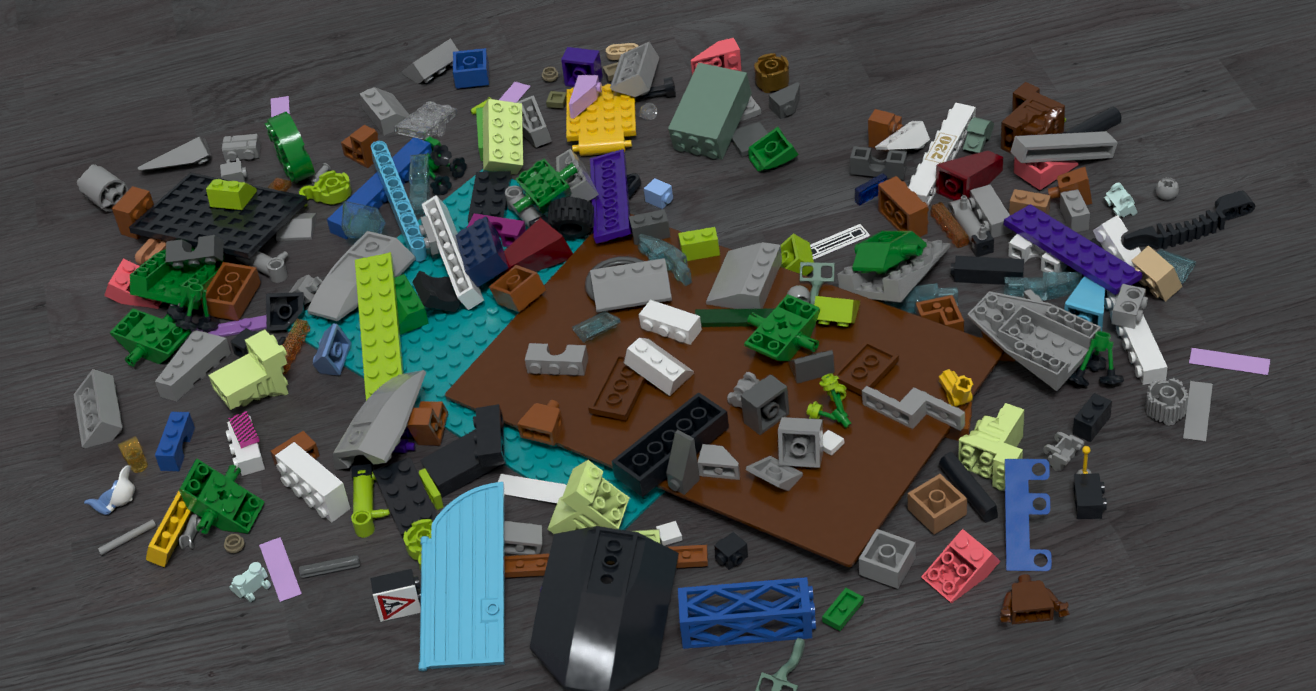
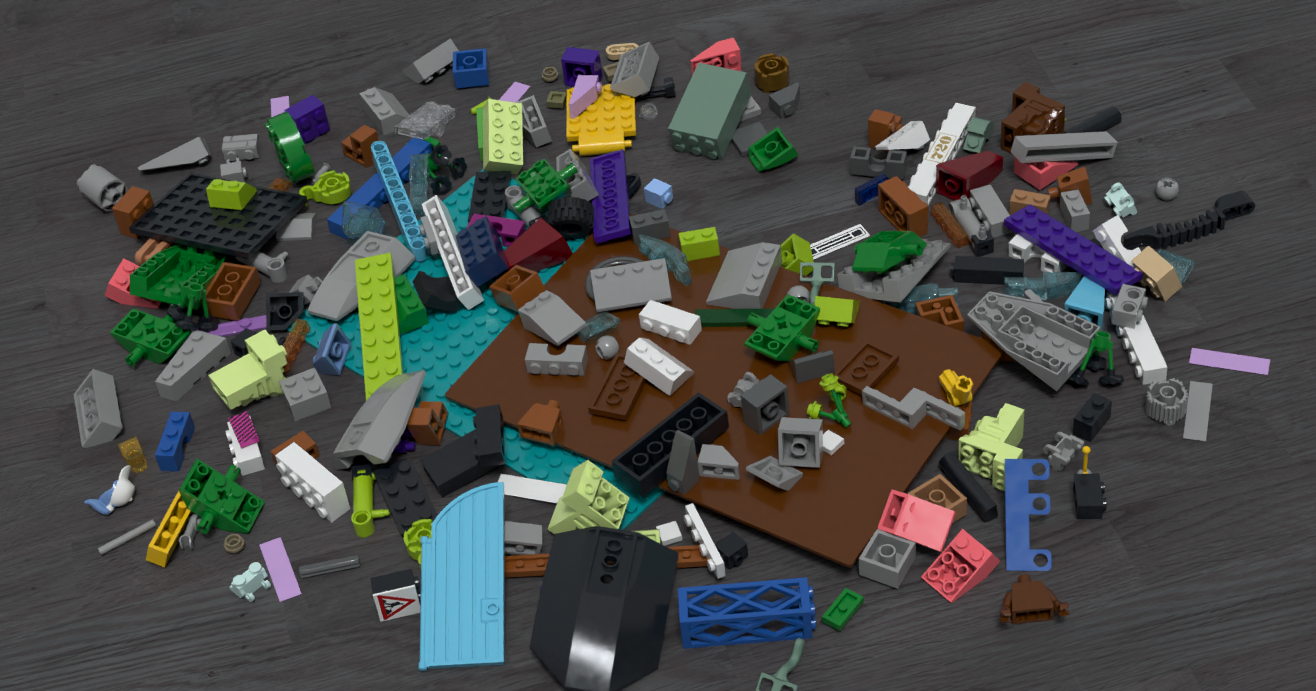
dark grey arch [165,235,224,269] -> none
lime tile [418,468,444,510] -> none
none -> light grey brick [279,368,331,421]
none -> dark purple brick [284,95,330,144]
none -> light grey slope [518,290,587,346]
none -> light grey piece [595,335,619,360]
none -> white plate [684,503,725,578]
none -> coral slope [878,489,956,552]

